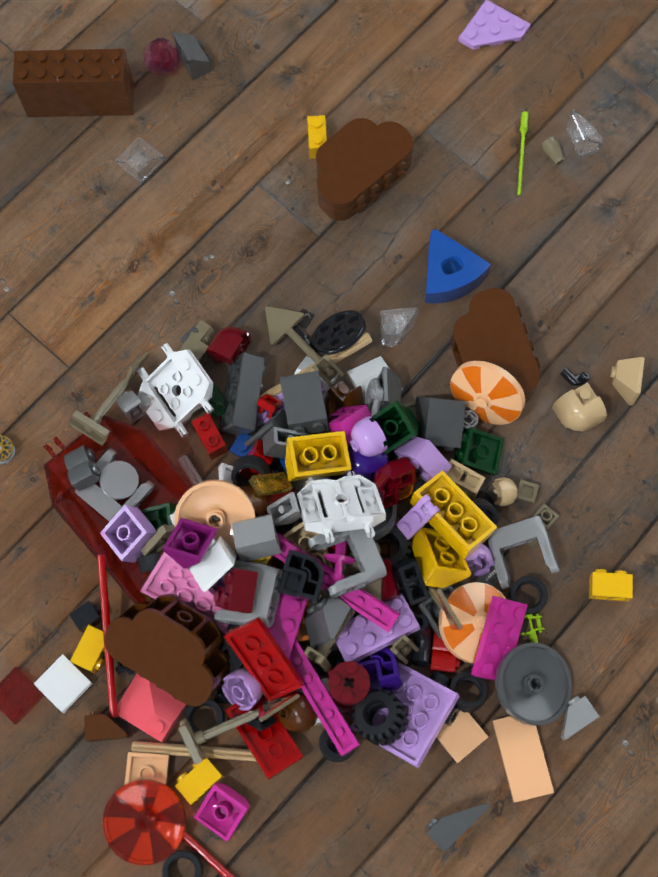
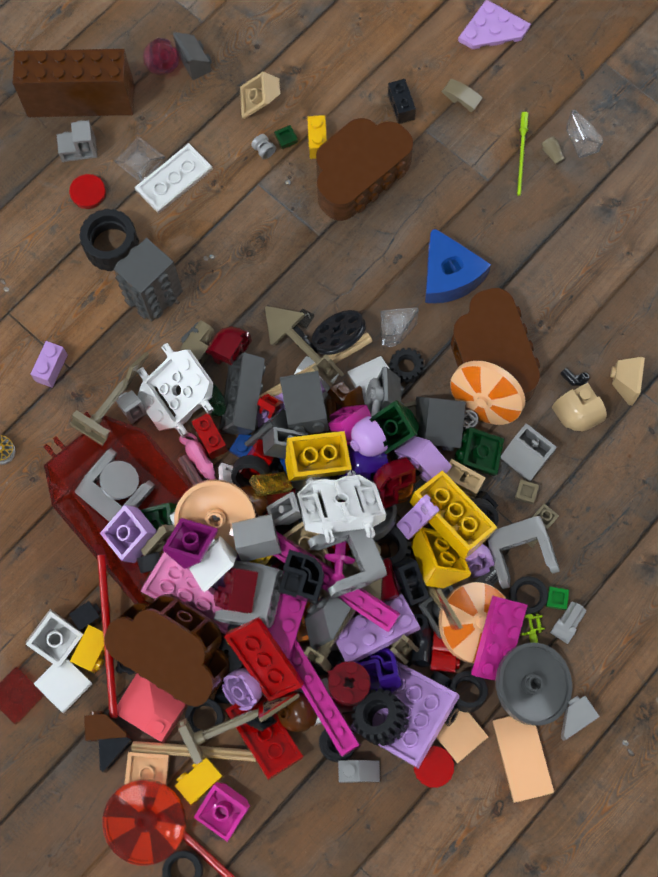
dark grey brick [64,445,100,491] -> none
dark grey slope [425,803,490,852] -> none
tan hair [492,477,518,506] -> none
yellow brick [589,569,633,602] -> none
none -> white slope [26,609,83,668]
none -> lavender brick [30,341,68,388]
none -> light grey brick [57,120,98,162]
none -> red tile [69,174,106,209]
none -> black tyre [79,209,139,271]
none -> black slope [99,737,133,773]
none -> dark grey brick [114,238,183,322]
none -> white tile [135,143,213,214]
none -> bright pink animal [179,433,216,480]
none -> tan slope [240,71,280,119]
none -> light grey wheel [251,134,276,159]
none -> dark green plate [274,125,298,149]
none -> light grey slope [338,760,380,783]
none -> black brick [388,79,416,124]
none -> black tyre [389,348,424,384]
none -> red tile [413,746,454,788]
none -> dark tan slope [441,79,483,112]
none -> light grey slope [500,424,557,482]
none -> green plate [546,586,569,611]
none -> light grey piece [550,601,587,644]

